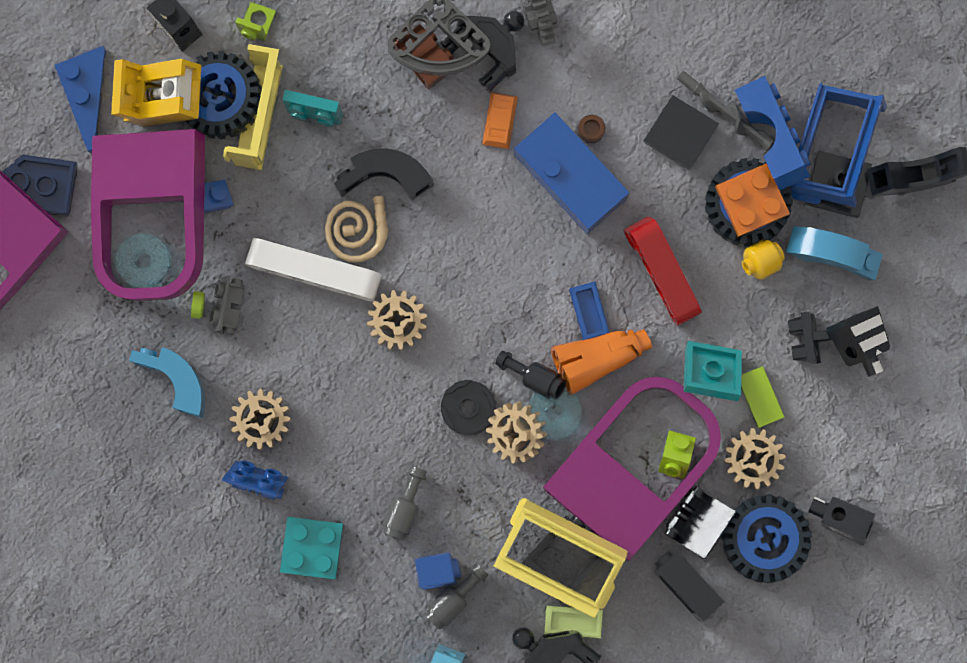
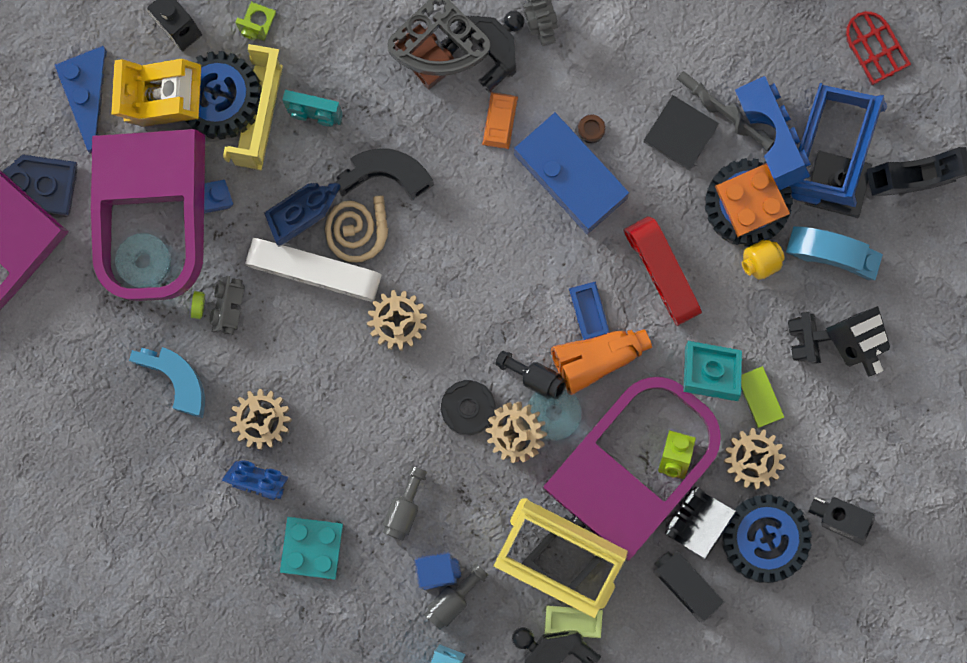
none -> dark blue tile [264,183,341,247]
none -> red window [846,11,911,85]

